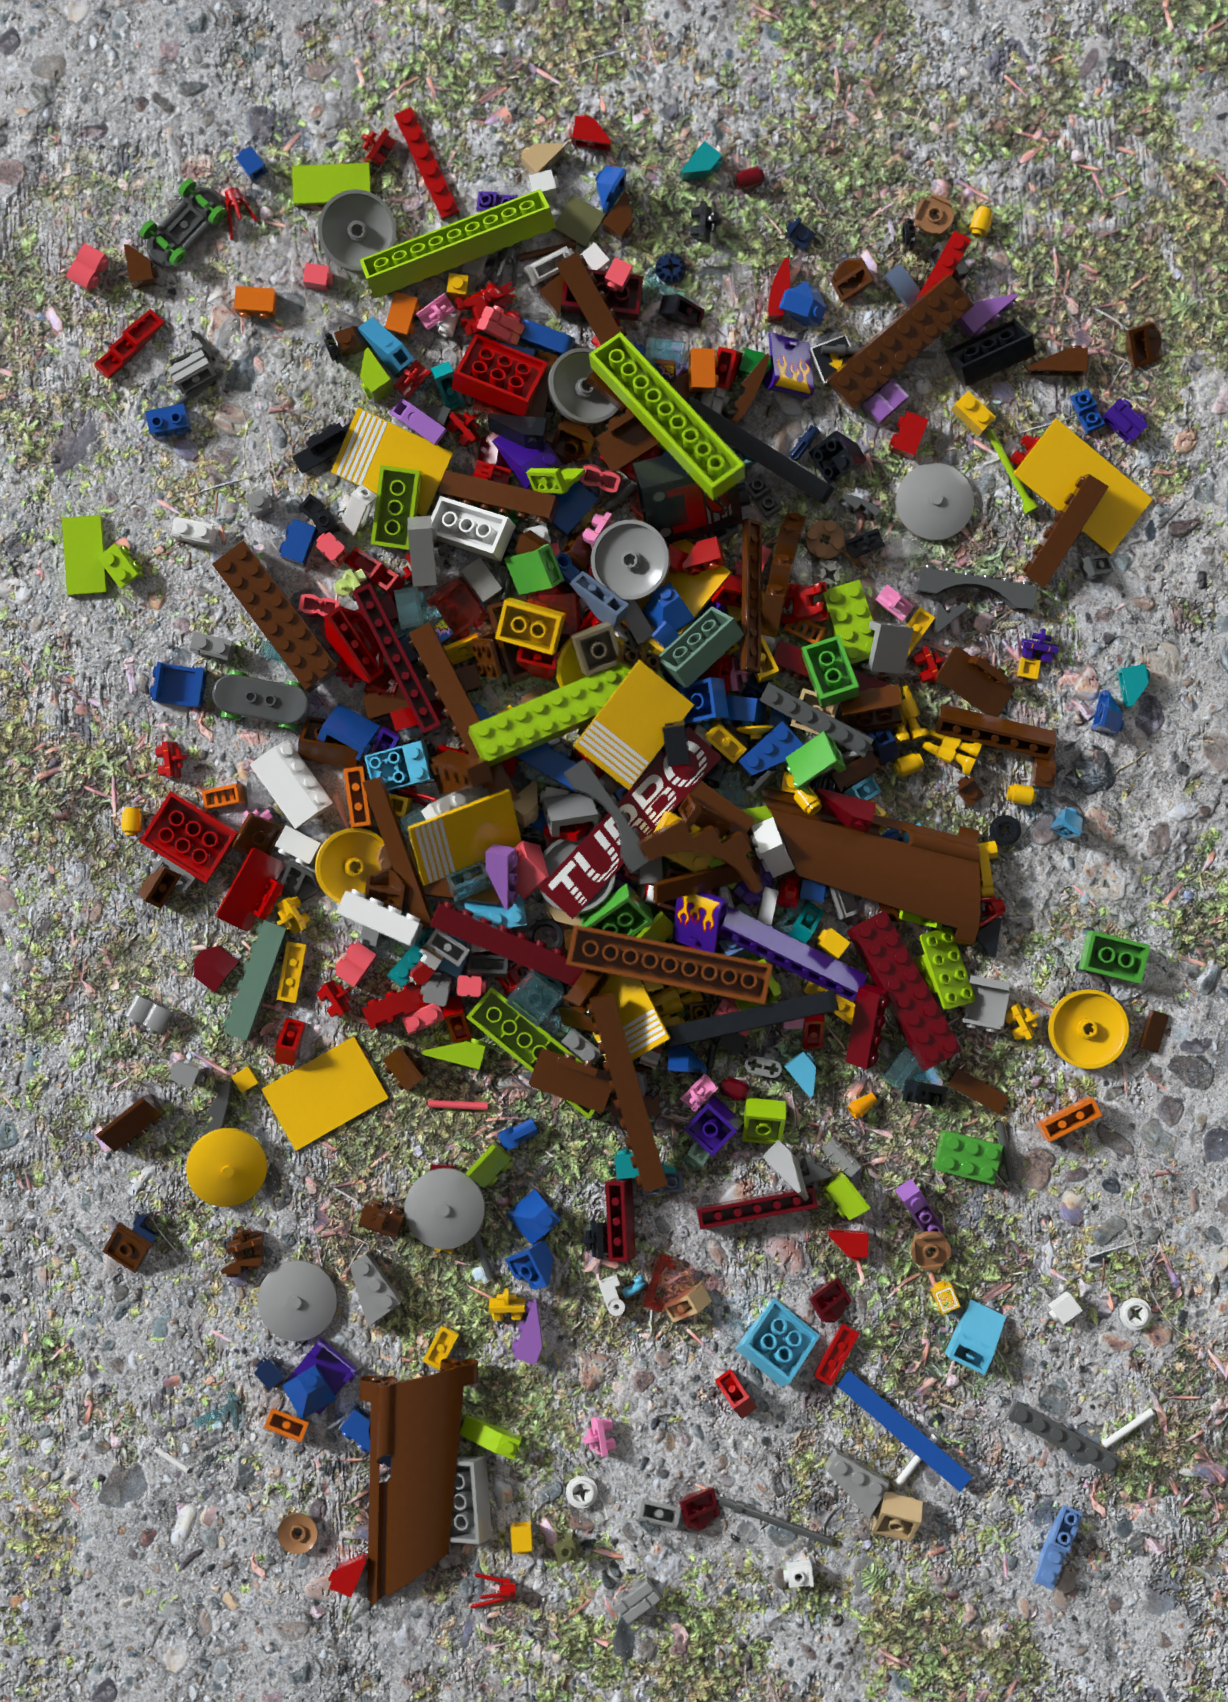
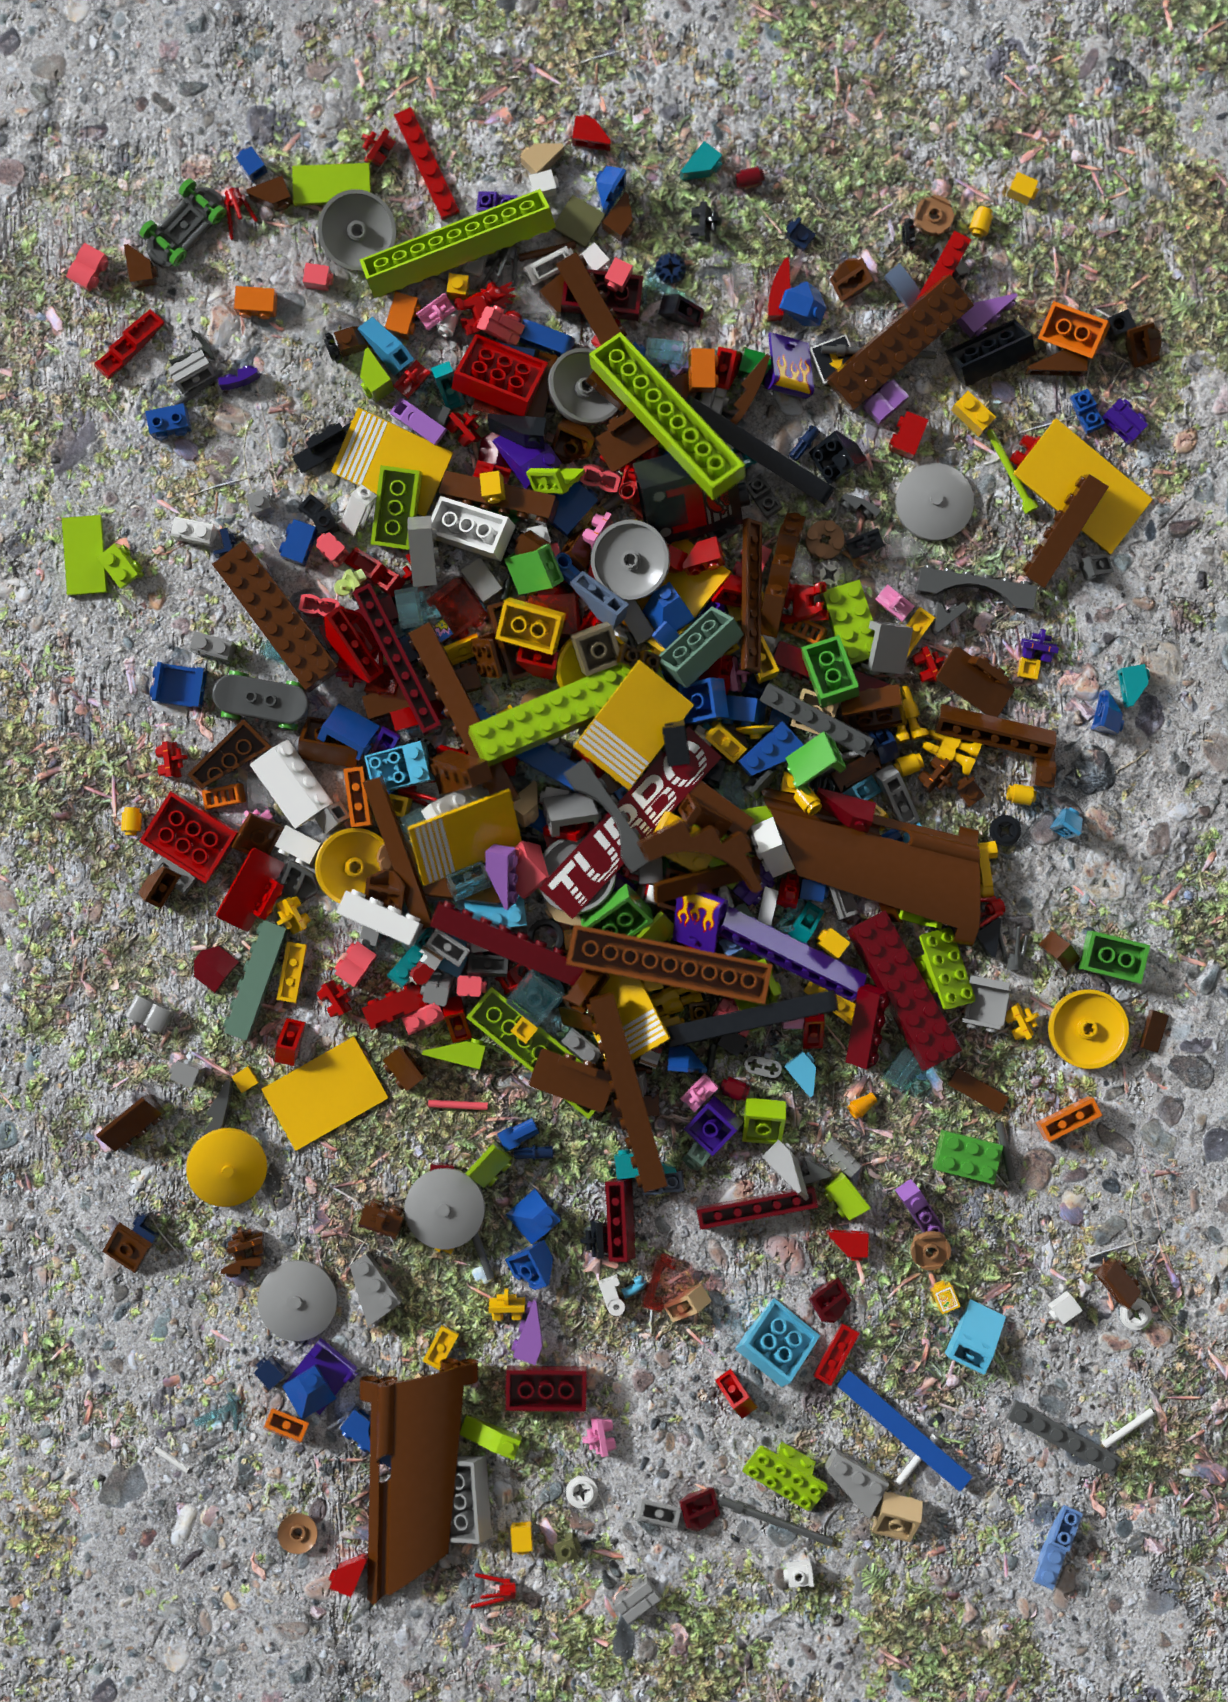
tile [655,359,676,381] -> none
black hinge [902,1079,949,1106] -> none
none -> reddish brown wedge [187,719,272,789]
none -> dark blue bracket [213,528,237,558]
none -> dark purple slope [218,366,260,390]
none -> reddish brown slope [246,175,293,211]
none -> light grey brick [315,801,350,834]
none -> yellow brick [480,471,505,504]
none -> dark red brick [506,1365,587,1412]
none -> yellow tile [510,1016,538,1044]
none -> dark blue axle [513,1145,553,1161]
none -> red piece [619,465,639,505]
none -> lime bracket [742,1441,828,1511]
none -> light grey slope [874,764,920,824]
none -> reddish brown hips [918,756,953,794]
none -> dark grey plant [998,926,1029,970]
none -> yellow brick [1006,172,1039,205]
none -> orange slope [1038,301,1111,359]
none -> reddish brown slope [1038,931,1080,972]
none -> reddish brown slope [1093,1257,1141,1310]
none -> black brick [1106,309,1136,341]

